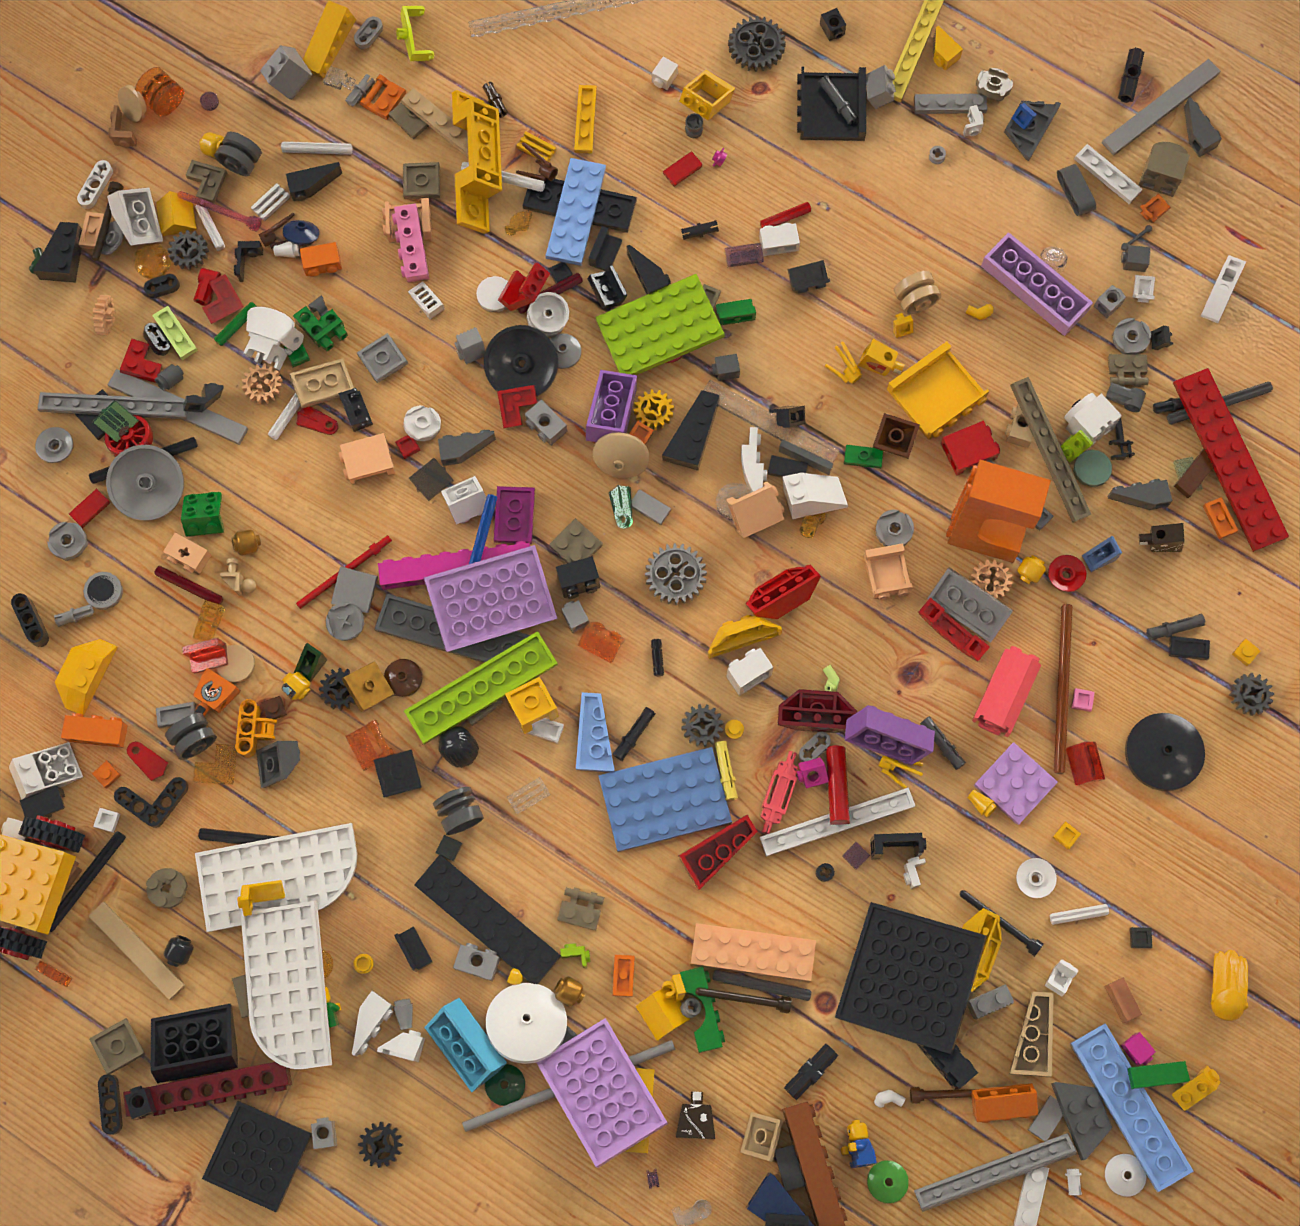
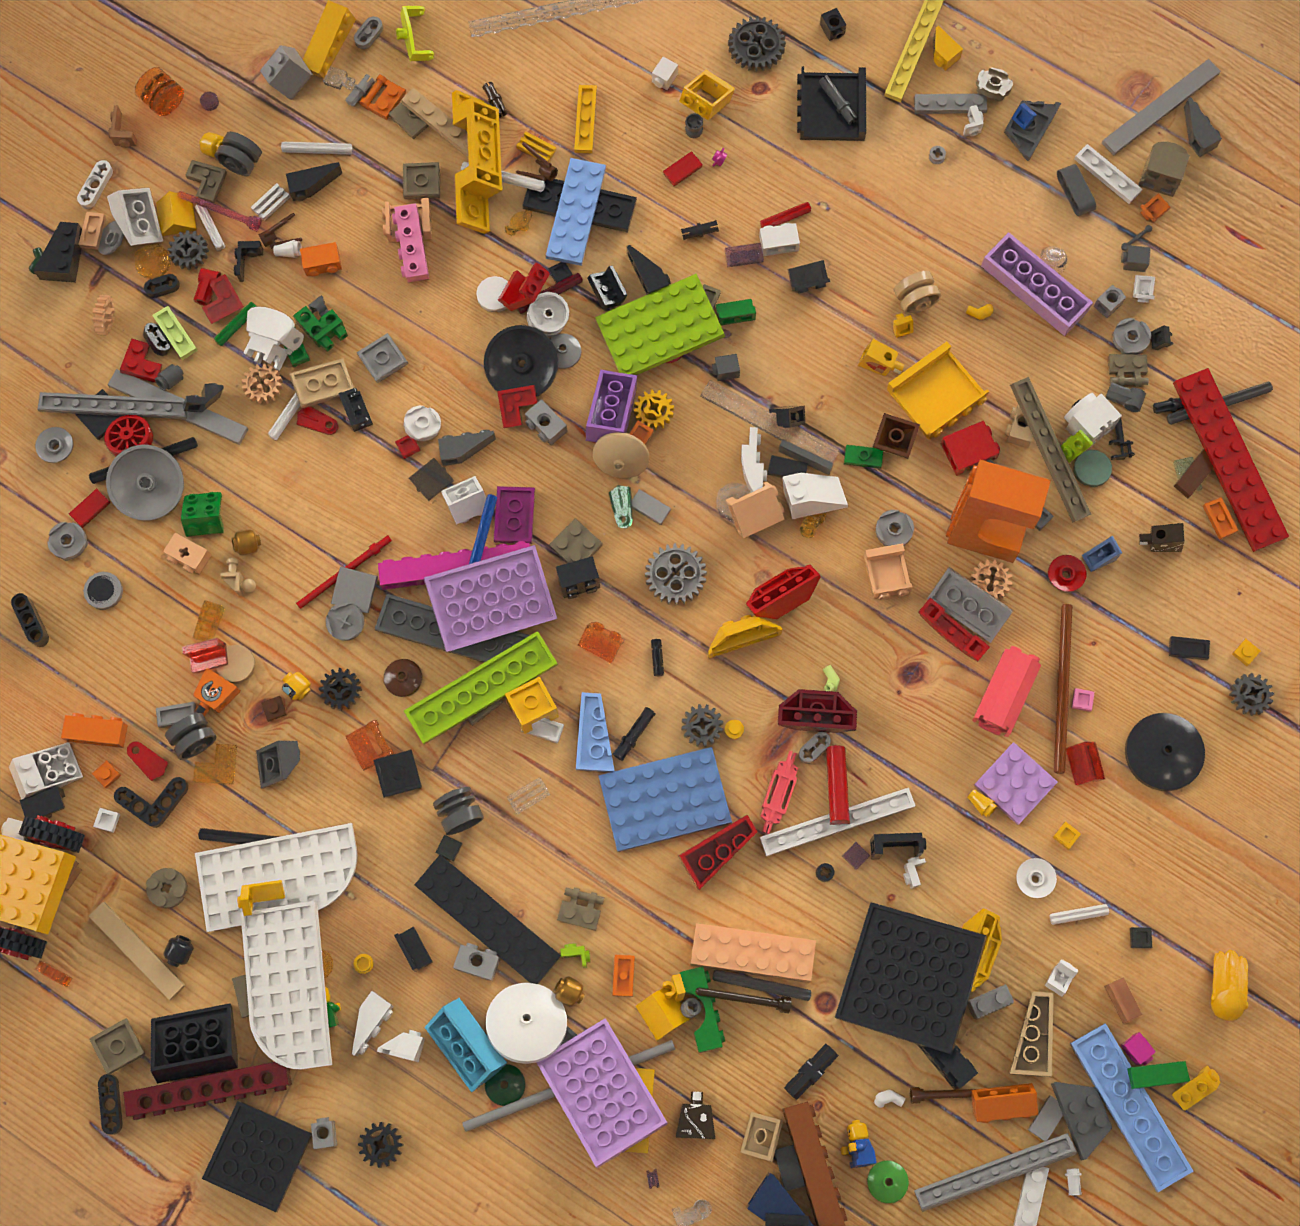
black axle [49,831,126,932] -> none
light grey axle [54,605,94,627] -> none
yellow wedge [55,639,118,715] -> none
dark brown piece [92,181,124,261] -> none
clear green piece [93,400,138,442] -> none
tan tile [118,85,147,122] -> none
black brick [124,1086,157,1120] -> none
dark red axle [154,566,224,606] -> none
light orange piece [235,699,277,758] -> none
dark blue dish [283,220,319,245] -> none
dark green slope [294,643,327,682] -> none
light nougat panel [339,433,395,485] -> none
pearl gold plate [342,661,394,712] -> none
light grey cone [393,999,413,1030] -> none
white slope [408,281,445,319] -> none
black piece [438,726,479,768] -> none
light grey brick [454,327,485,364] -> none
yellow hinge [507,968,523,985] -> none
light grey brick [562,600,590,633] -> none
black panel [589,226,622,271] -> none
black wedge [662,390,720,471] -> none
light yellow pin [714,741,738,801] -> none
white brick [727,648,773,696] -> none
dark pink brick [797,757,829,788] -> none
yellow plant [825,341,863,384] -> none
medium lavender brick [845,705,935,765] -> none
light grey brick [866,65,896,109] -> none
yellow plant [878,755,923,789] -> none
dark grey pin [920,716,966,770] -> none
black piece [959,890,1044,957] -> none
yellow head [1017,555,1046,584] -> none
white dish [1105,1154,1147,1197] -> none
dark grey slope [1108,479,1173,510] -> none
black piece [1118,47,1145,103] -> none
dark grey pin [1146,614,1206,641] -> none
white slope [1201,255,1246,323] -> none

